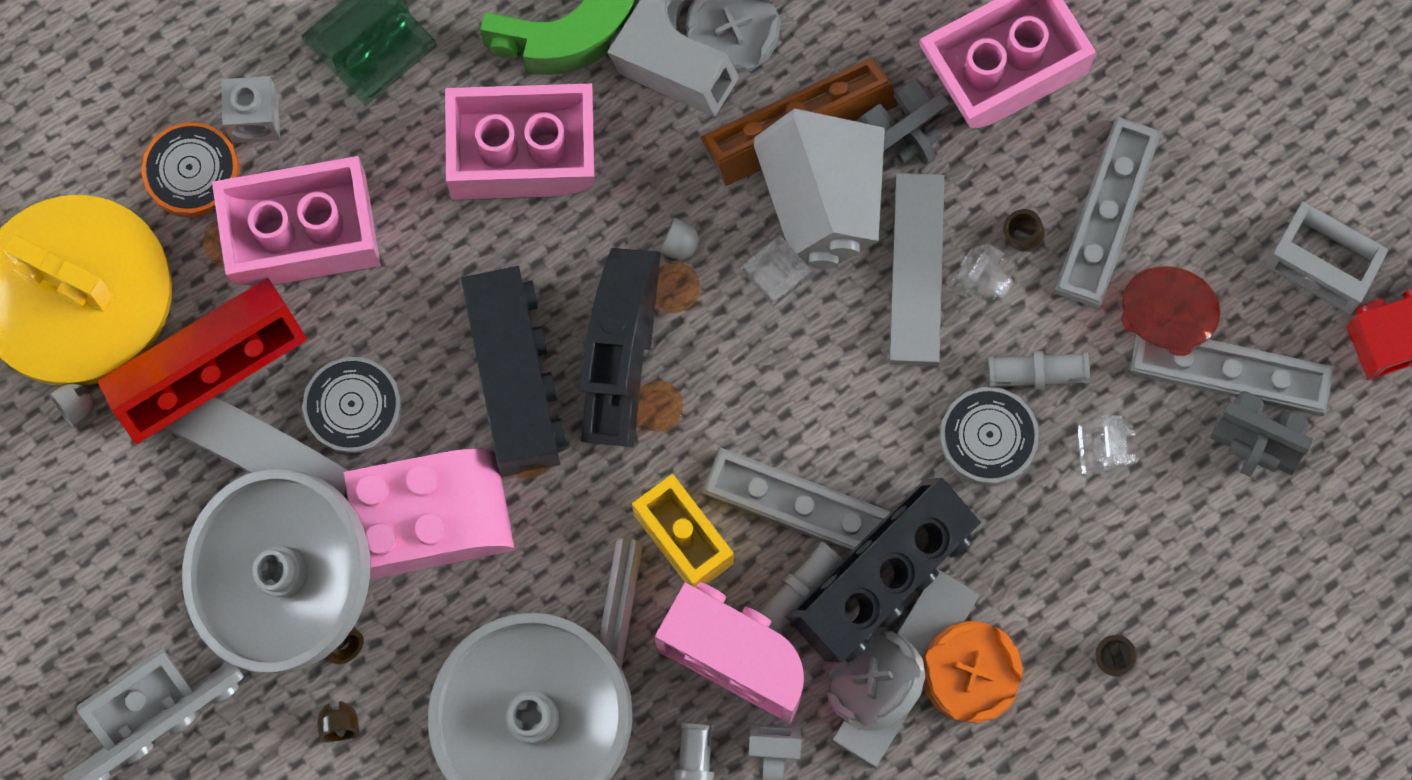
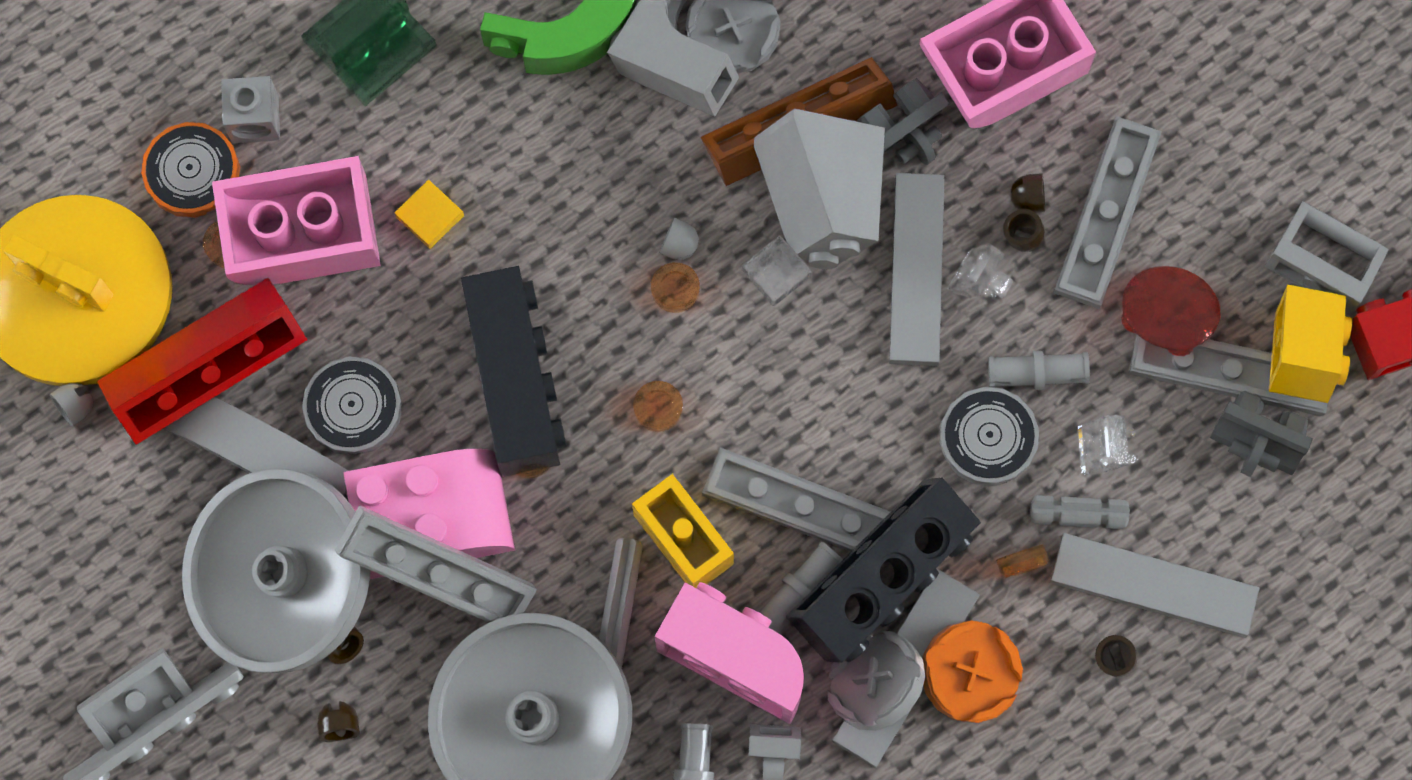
bright pink brick [445,83,595,200] -> none
black slope [579,248,661,447] -> none
none -> light grey tile [335,505,537,622]
none -> yellow tile [394,180,464,249]
none -> clear orange tile [996,544,1049,579]
none -> dark brown hinge [1011,173,1045,213]
none -> light grey axle [1030,495,1130,529]
none -> light grey tile [1050,533,1260,638]
none -> yellow brick [1269,284,1352,403]

